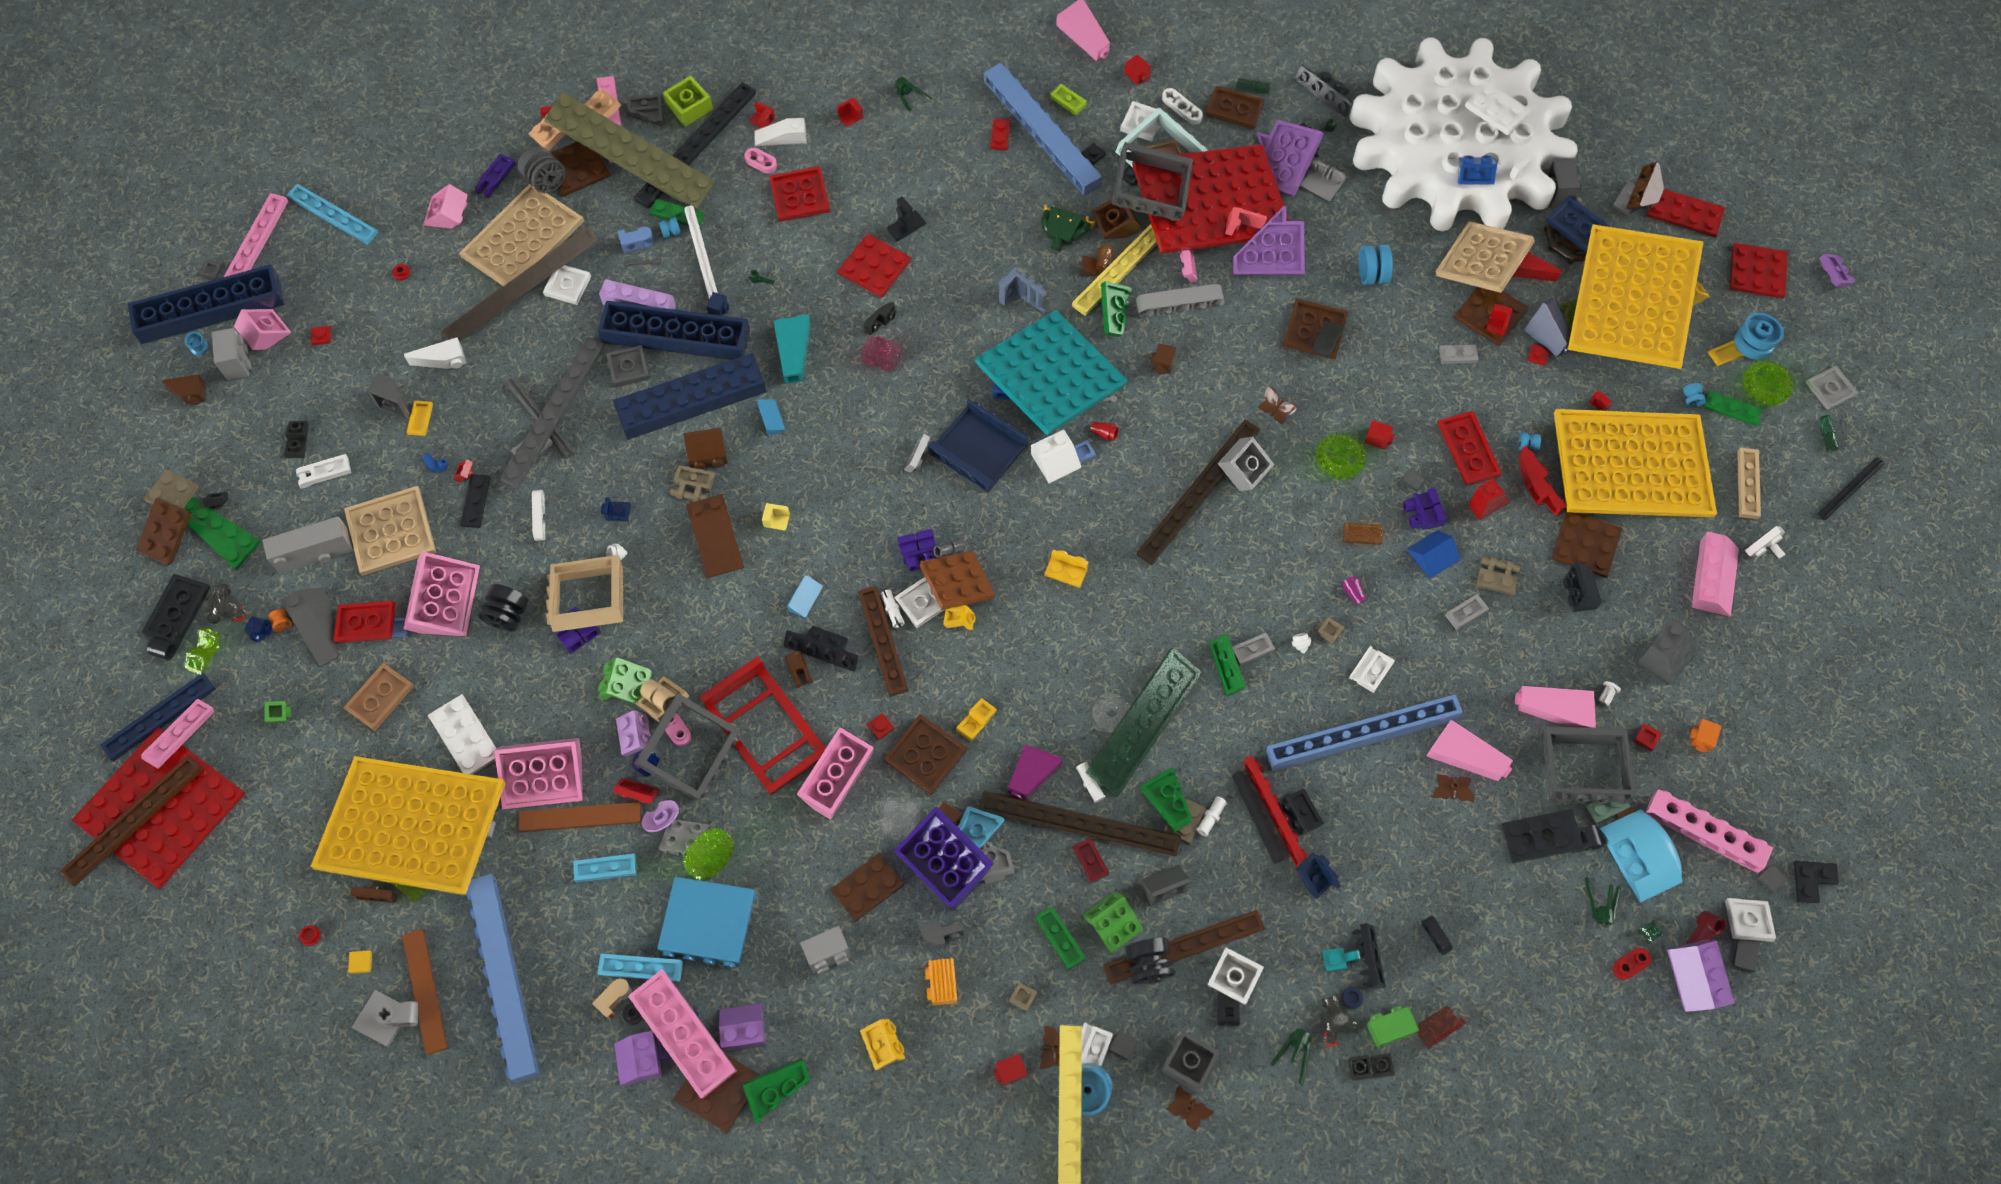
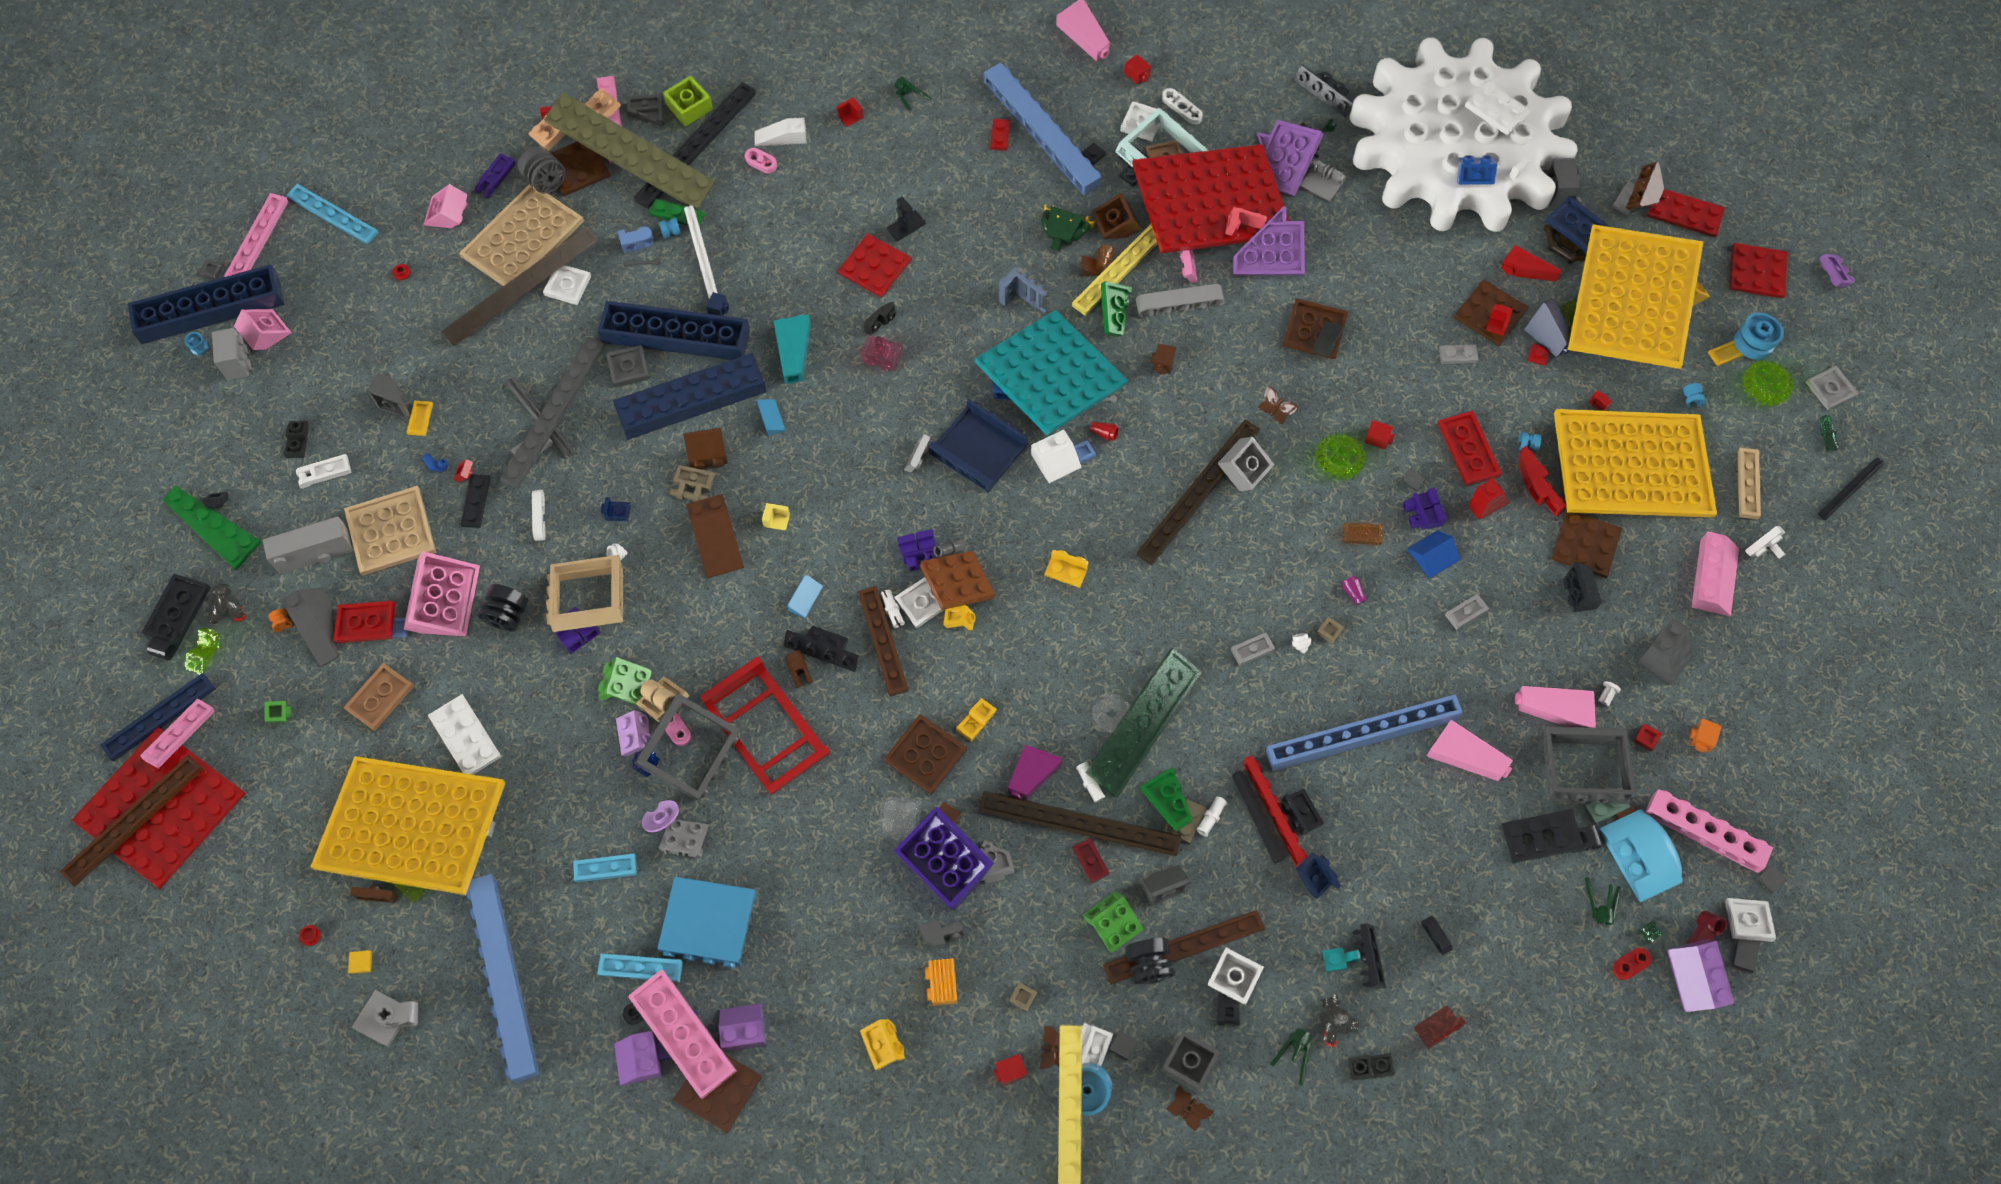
reddish brown plate [136,498,192,565] -> none
dark tan plate [143,469,199,508] -> none
reddish brown slope [162,375,206,405] -> none
clear blue plate [244,616,272,642] -> none
red plate [311,326,331,346] -> none
dark orange tile [402,929,448,1056] -> none
white slope [404,338,466,369] -> none
bright pink slope [494,738,583,810] -> none
dark orange tile [519,802,641,832] -> none
tan leg [592,979,632,1020] -> none
lavender brick [599,279,676,310] -> none
red plate [613,777,659,804] -> none
clear neon green gear [683,827,735,881] -> none
green wing [742,1058,810,1124] -> none
red panel [749,101,775,129] -> none
dark green hand [749,270,775,284] -> none
red plate [769,166,830,222] -> none
bright pink slope [797,728,874,820] -> none
light grey brick [800,926,851,975] -> none
reddish brown plate [831,852,904,922] -> none
red plate [867,713,895,741] -> none
medium azure wing [958,806,1005,849] -> none
green plate [1035,906,1086,971] -> none
lime plate [1050,84,1087,116] -> none
dark grey window [1112,142,1193,221] -> none
reddish brown plate [1205,86,1265,129] -> none
green plate [1209,634,1246,696] -> none
clear green axle [1236,78,1271,94] -> none
dark blue tile [1341,987,1363,1009] -> none
white plate [1349,646,1395,693] -> none
dark azure wheel [1359,244,1393,285] -> none
bright green brick [1367,1006,1419,1048] -> none
reddish brown piece [1433,774,1474,802] -> none
tan plate [1436,221,1535,293] -> none
dark tan plate [1476,556,1520,596] -> none
green plate [1703,391,1763,426] -> none
black plate [1794,861,1839,903] -> none

